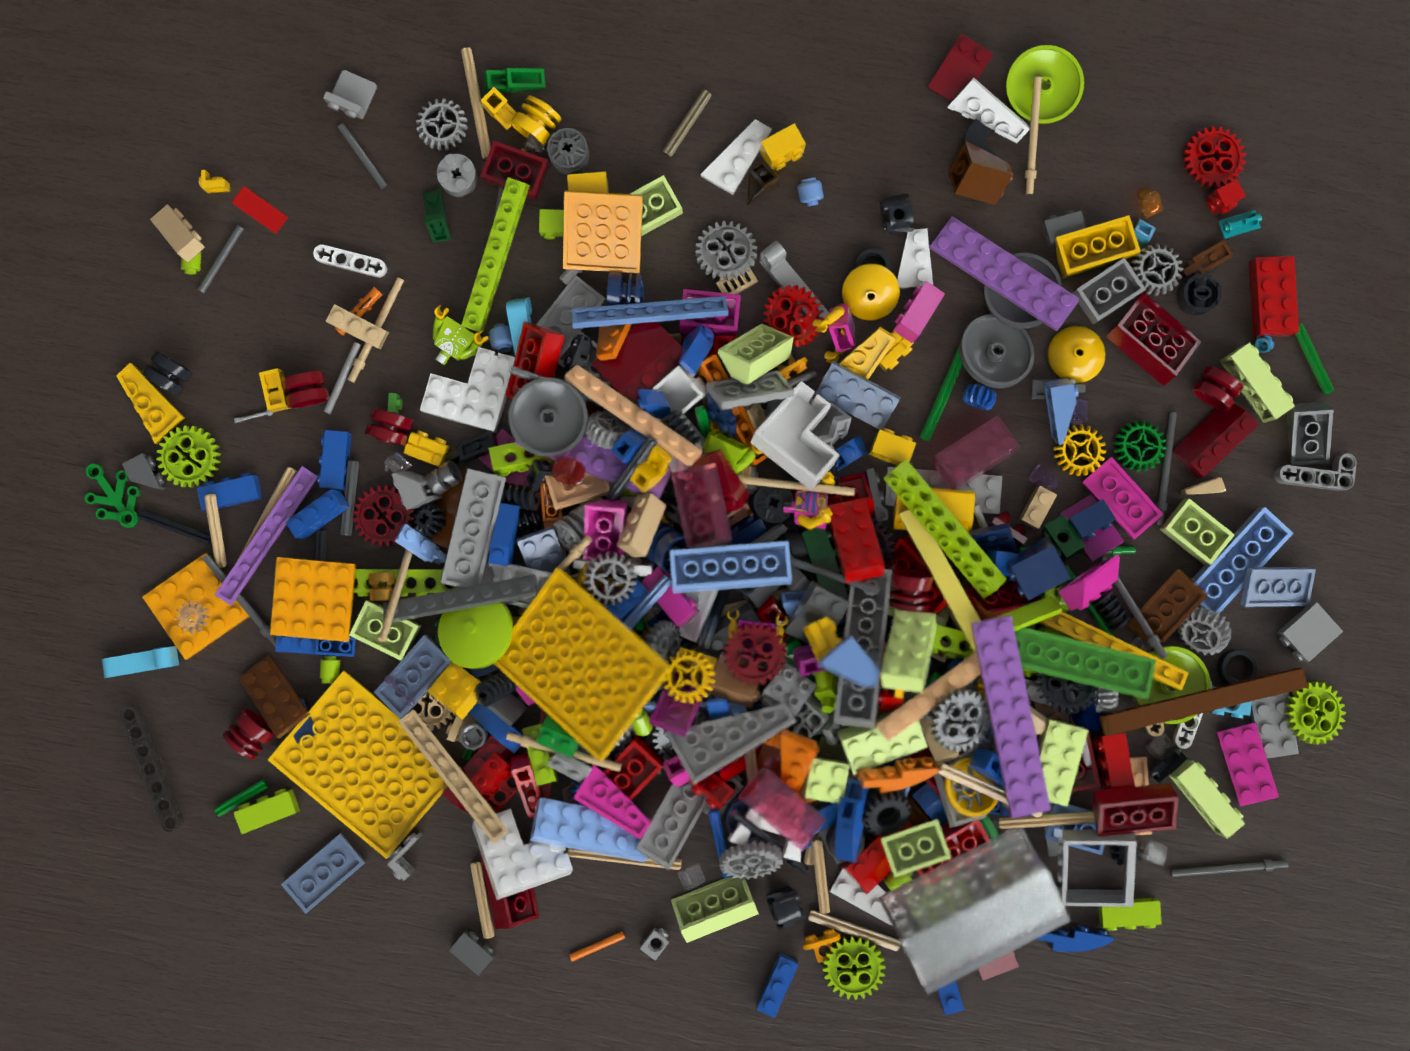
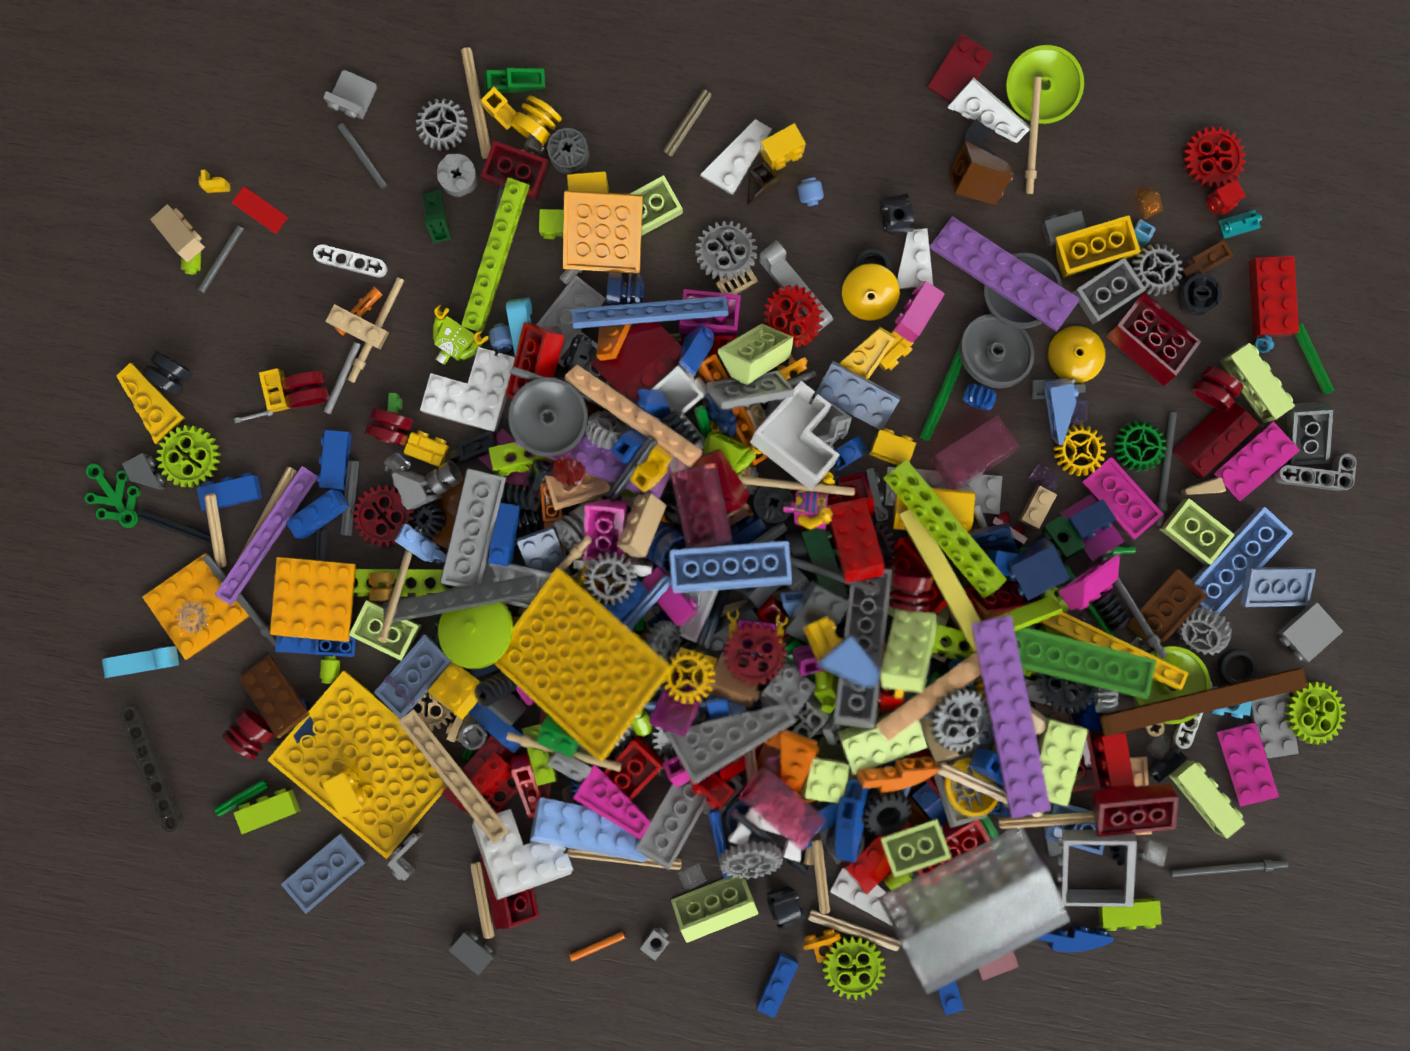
torso [813,304,856,363] -> none
none -> yellow brick [322,767,368,819]
none -> dark pink plate [1213,422,1300,502]

